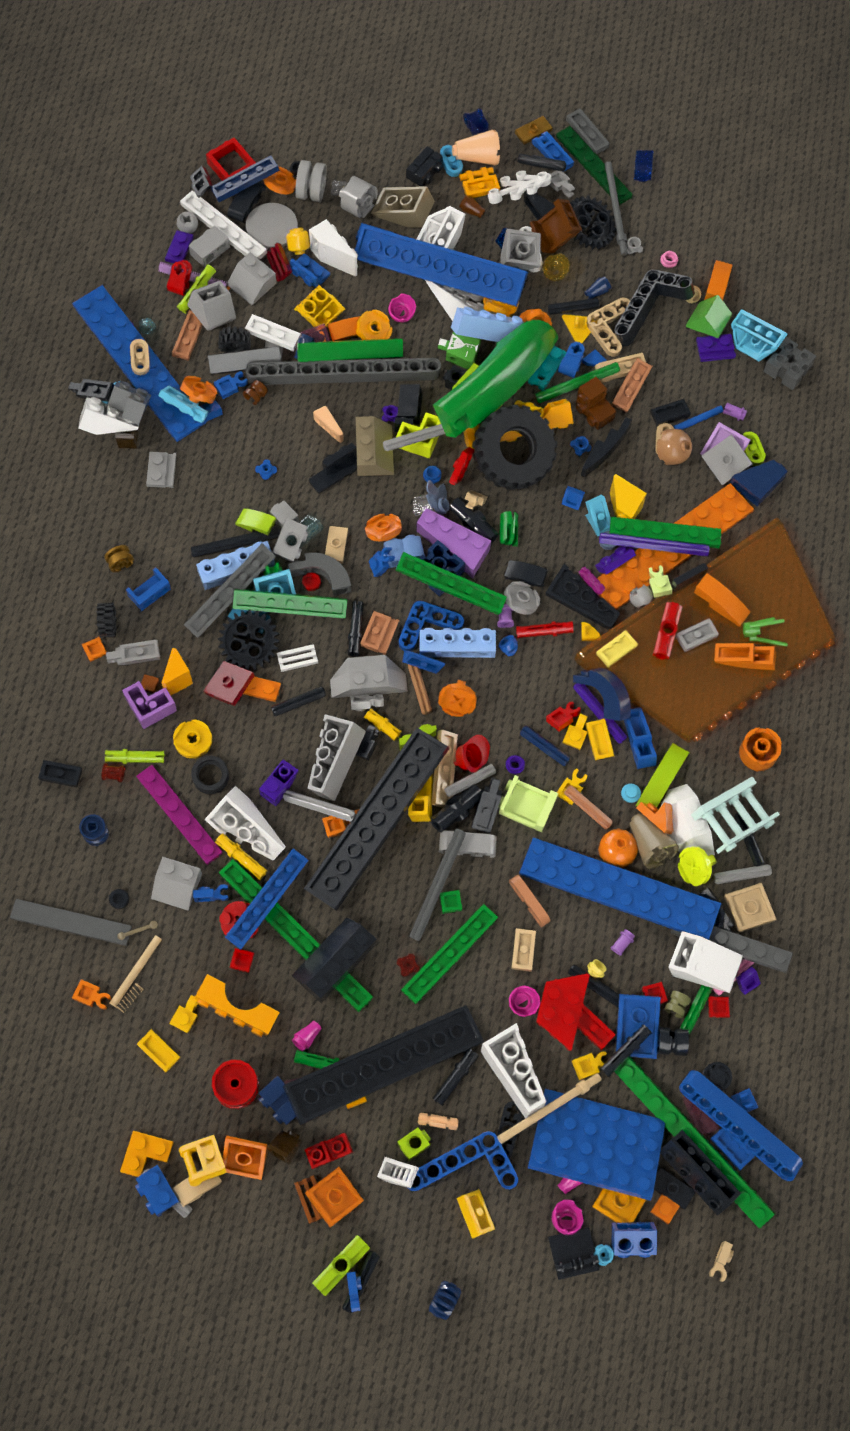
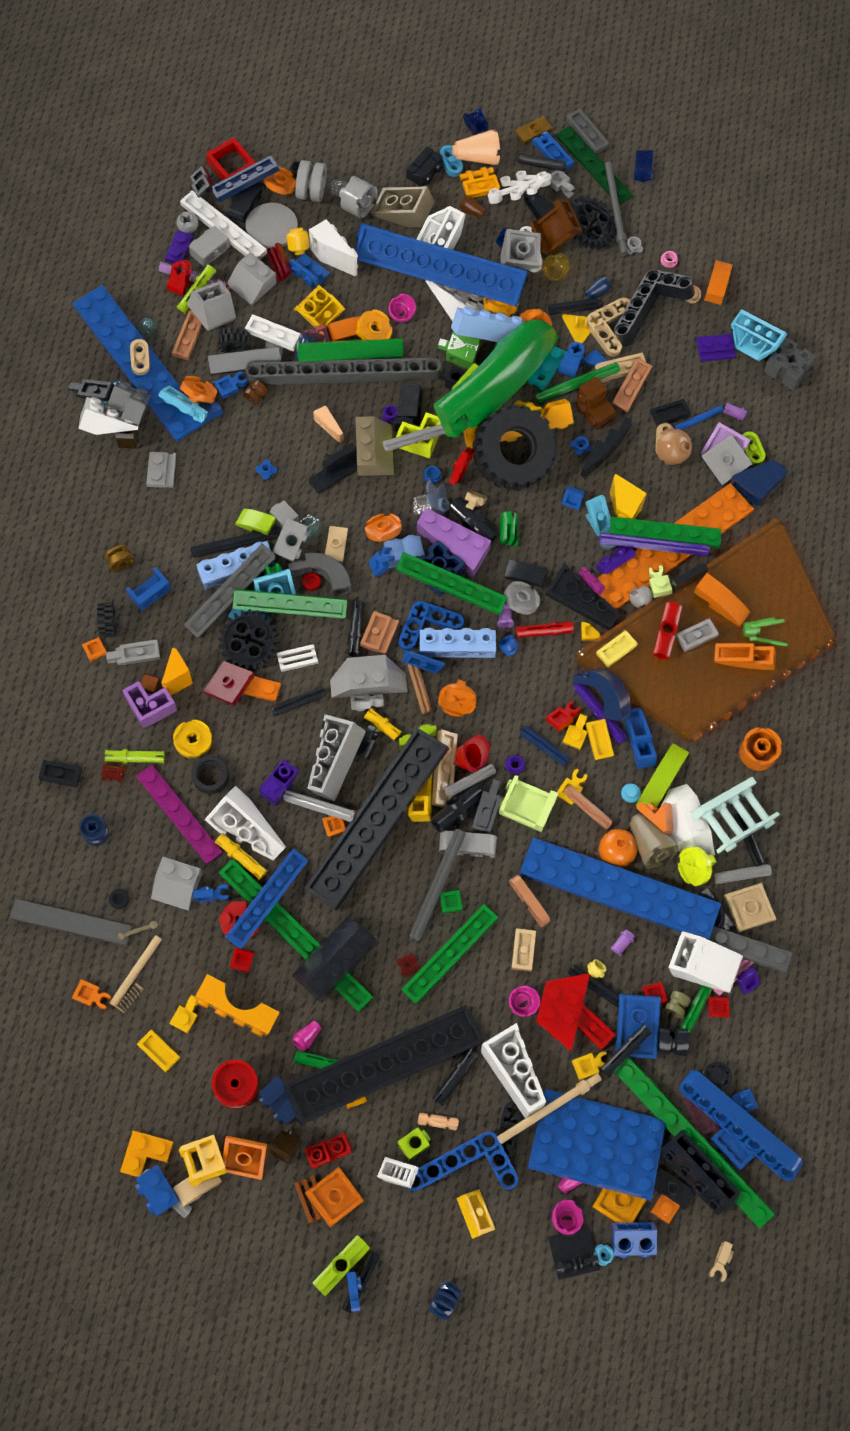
bright green slope [686,295,732,338] -> none

